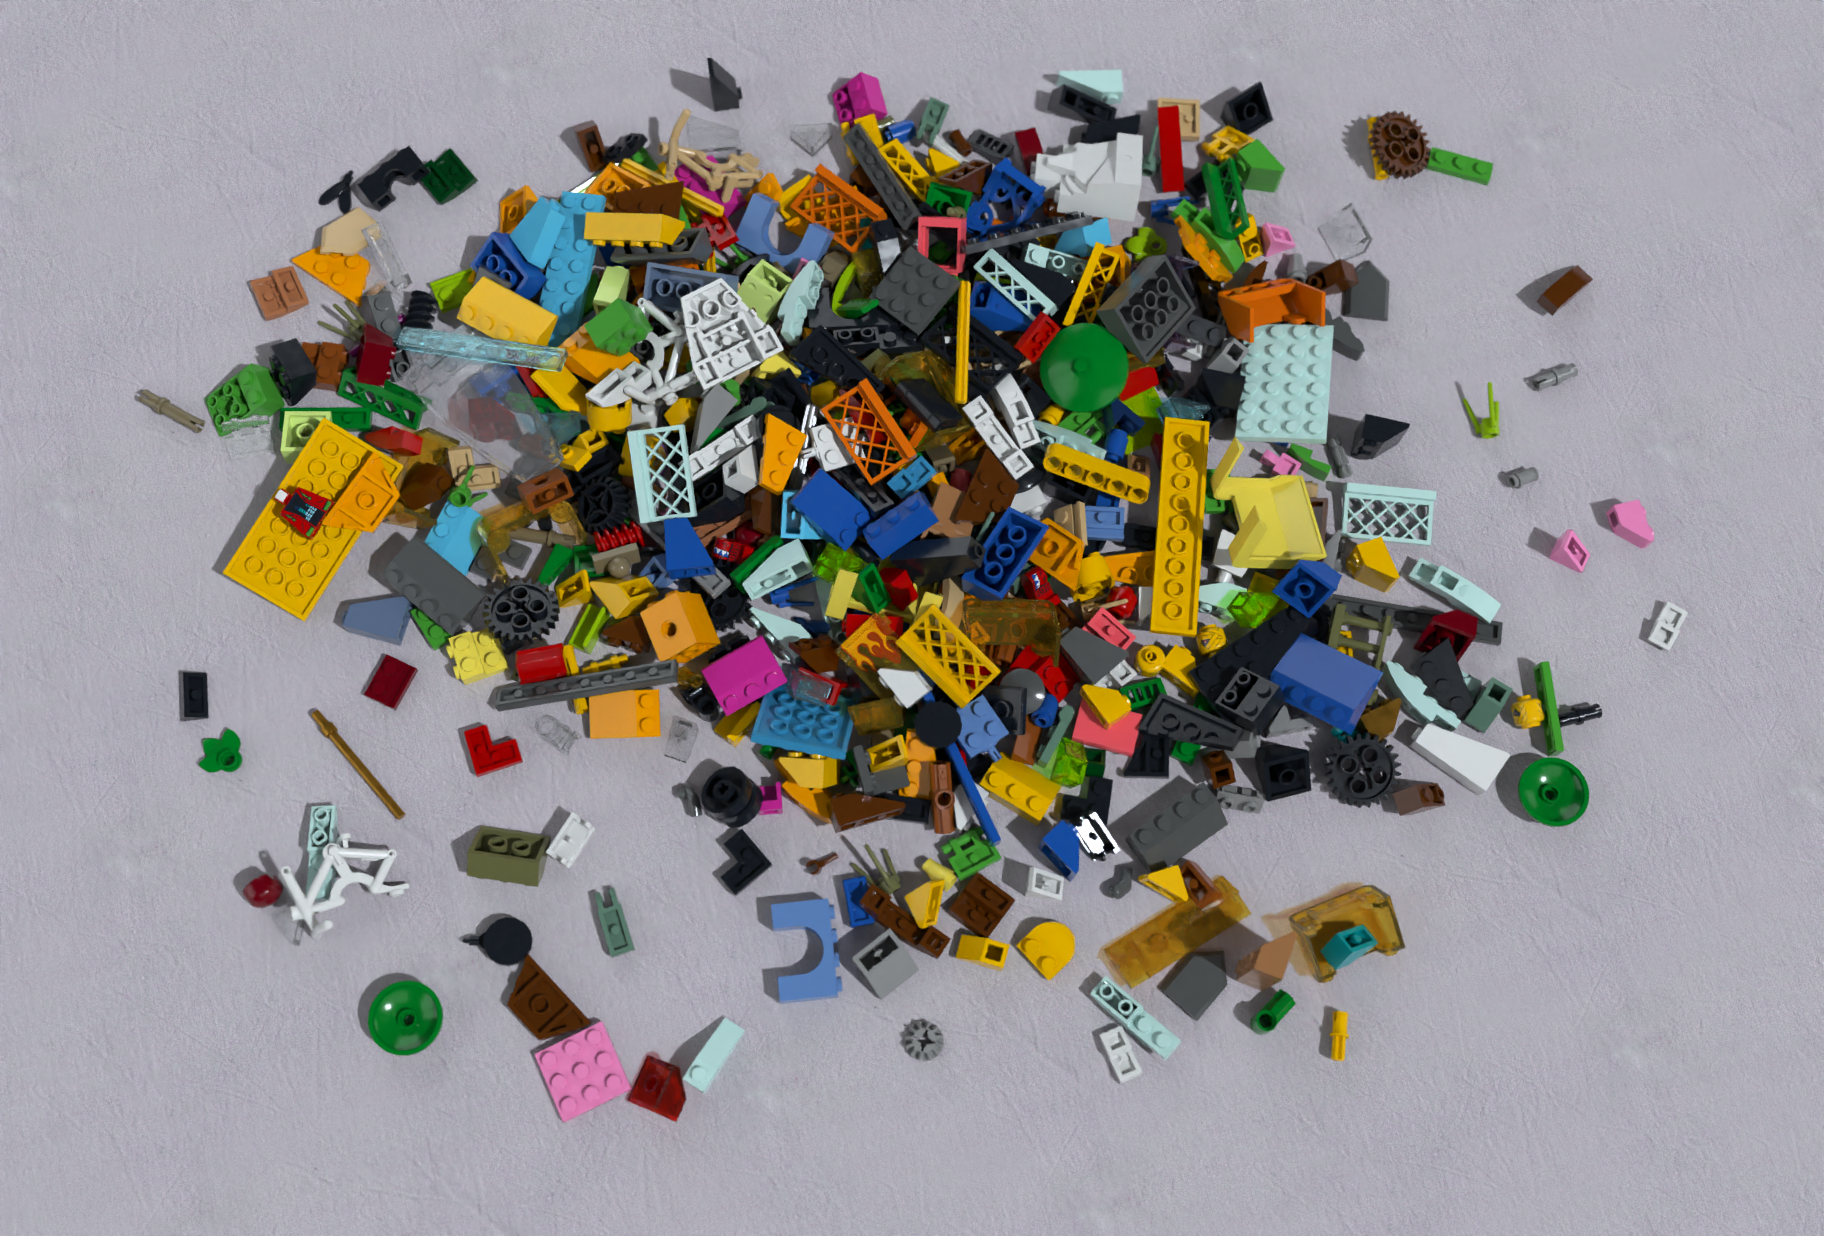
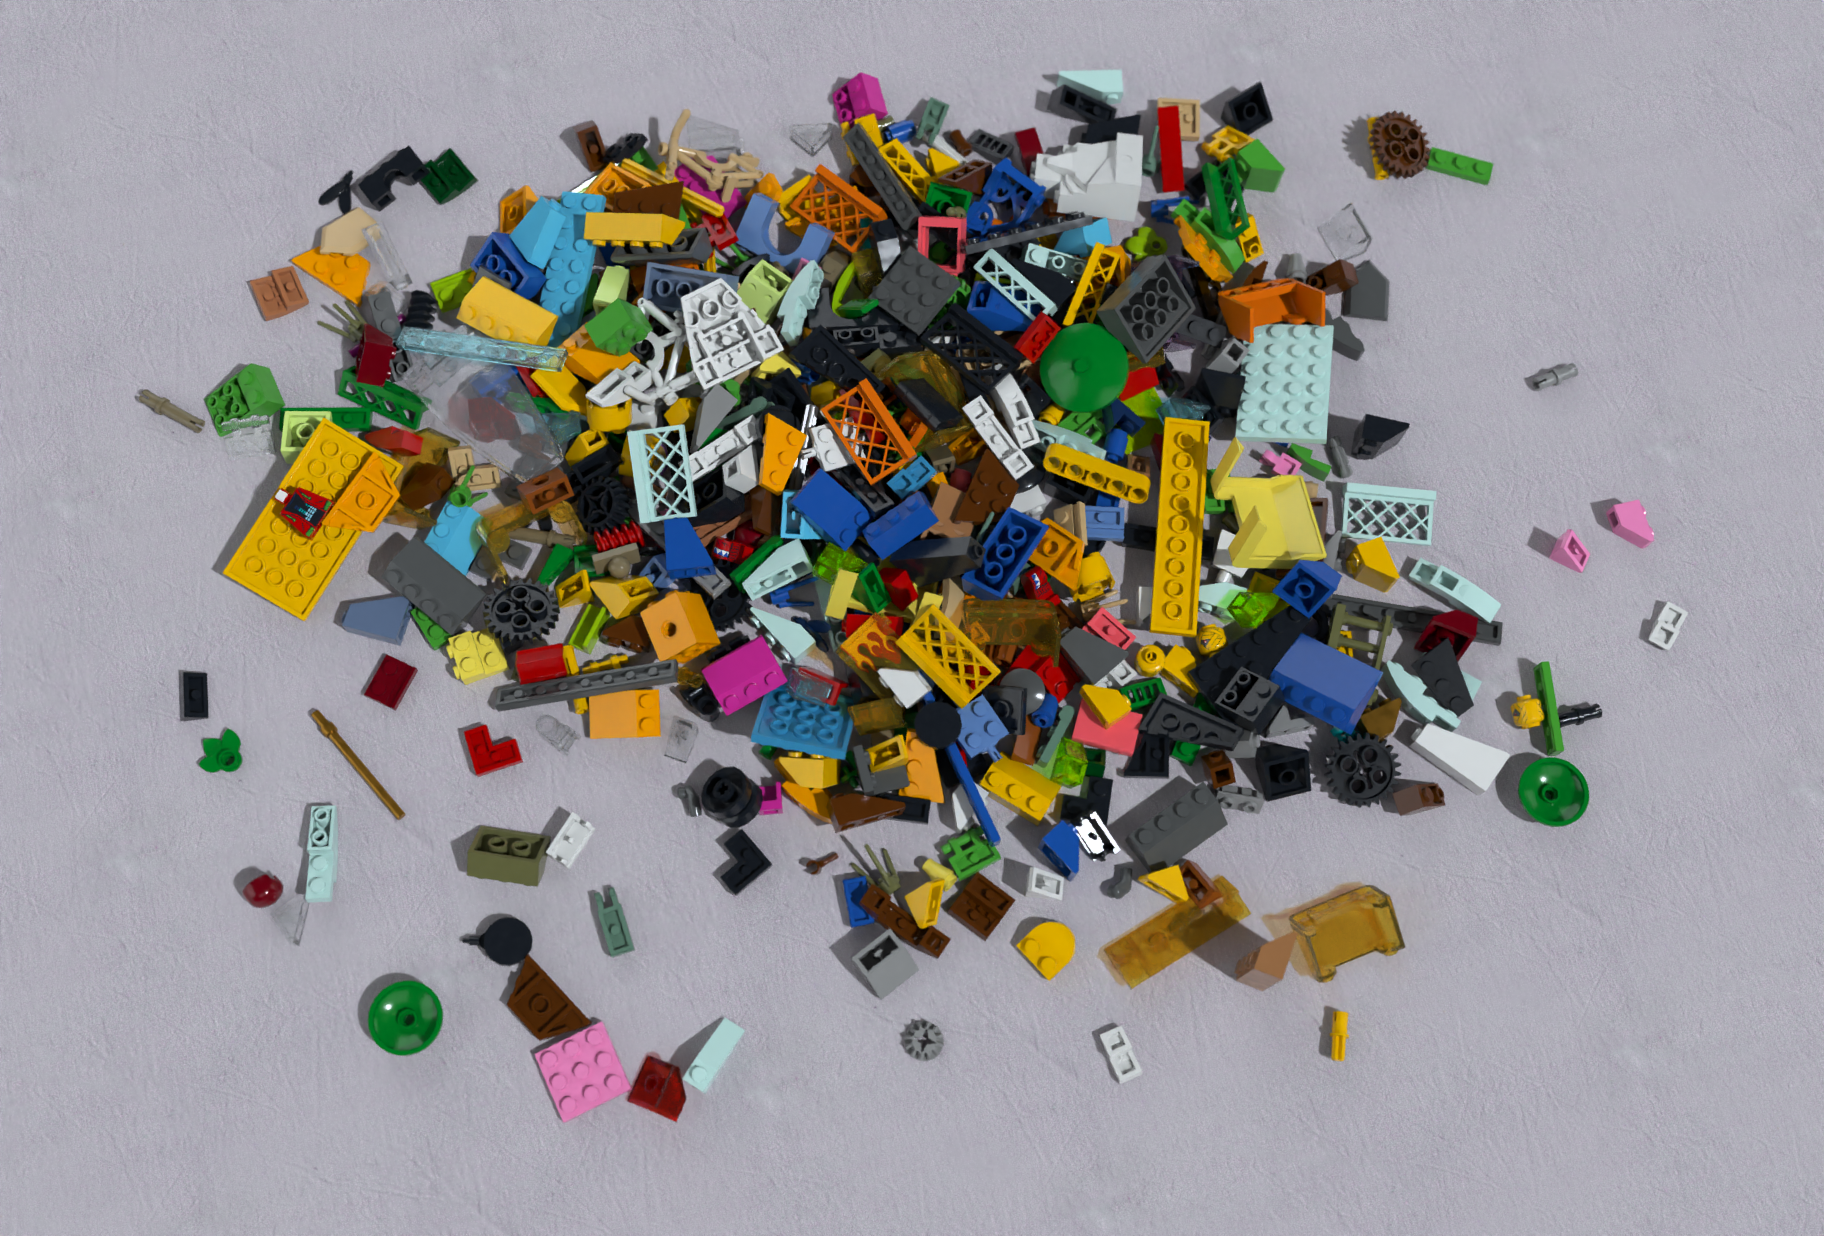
black slope [269,338,317,407] -> none
white piece [278,833,409,940] -> none
dark orange plate [302,341,350,392] -> none
yellow plate [549,444,592,472] -> none
black slope [707,58,743,112] -> none
yellow panel [714,701,761,747] -> none
medium blue arch [771,898,842,1004] -> none
reddish brown slope [788,635,840,674] -> none
dark orange piece [928,760,955,834] -> none
yellow axle [955,281,971,404] -> none
yellow slope [955,935,1009,972] -> none
light aqua slope [1090,976,1181,1061] -> none
light orange wing [1104,550,1155,587] -> none
red head [1105,586,1138,620] -> none
dark grey tile [1160,951,1227,1021] -> none
white plate [1181,335,1203,362] -> none
green piece [1250,989,1296,1035] -> none
bright pink slope [1259,223,1296,257] -> none
teal slope [1320,924,1378,970] -> none
lime plant [1463,382,1500,439] -> none
sand green slope [1463,677,1513,734] -> none
light grey pin [1508,467,1539,489] -> none
reddish brown slope [1536,265,1593,316] -> none

